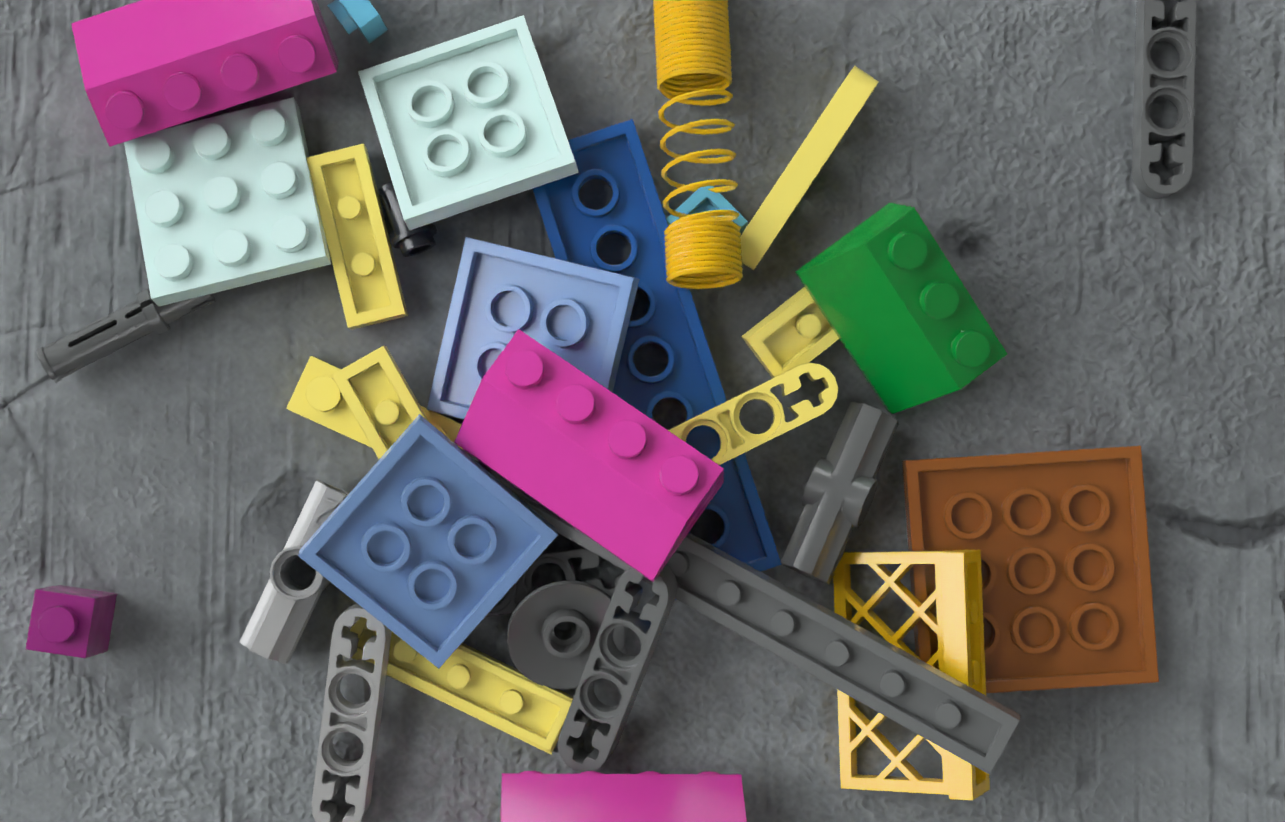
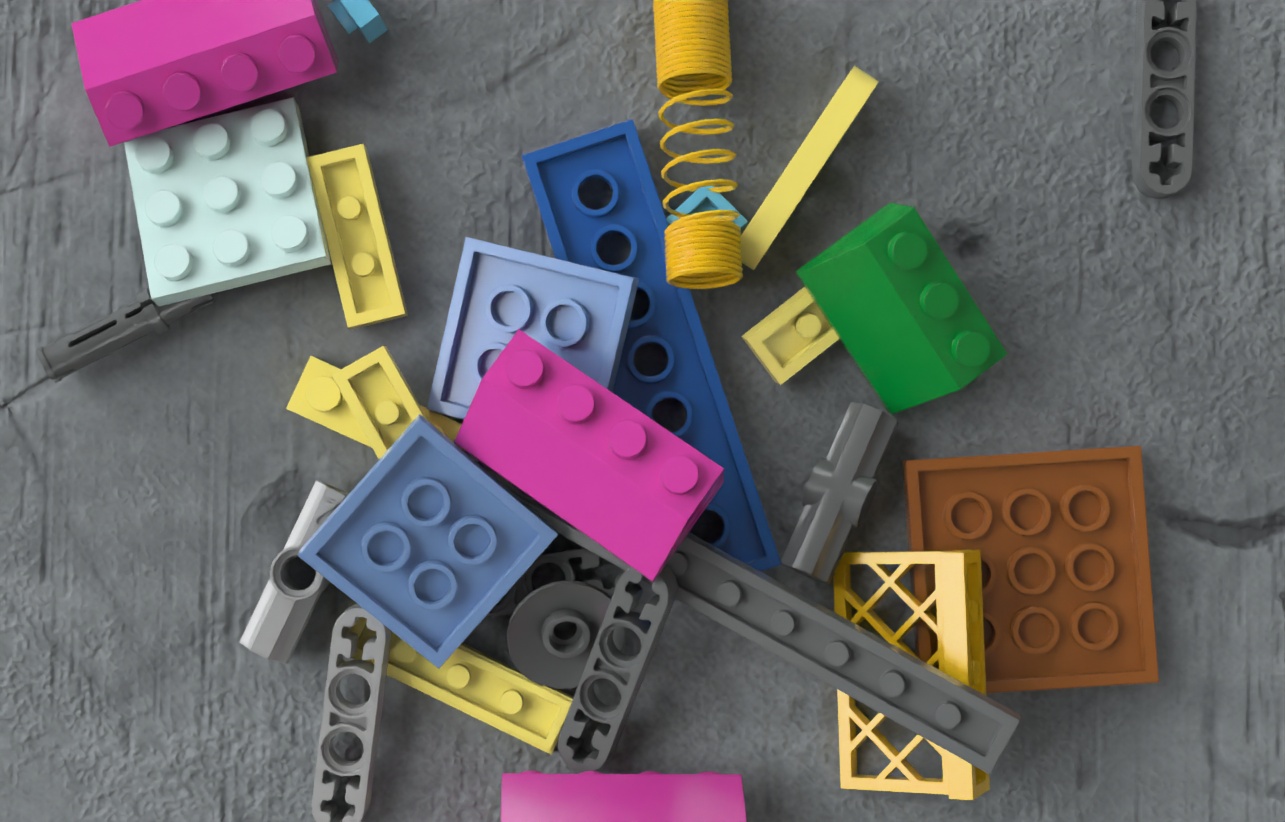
magenta brick [26,585,117,658] -> none
light aqua plate [358,15,579,231] -> none
black pin [377,181,437,257] -> none
light yellow beam [668,363,838,465] -> none

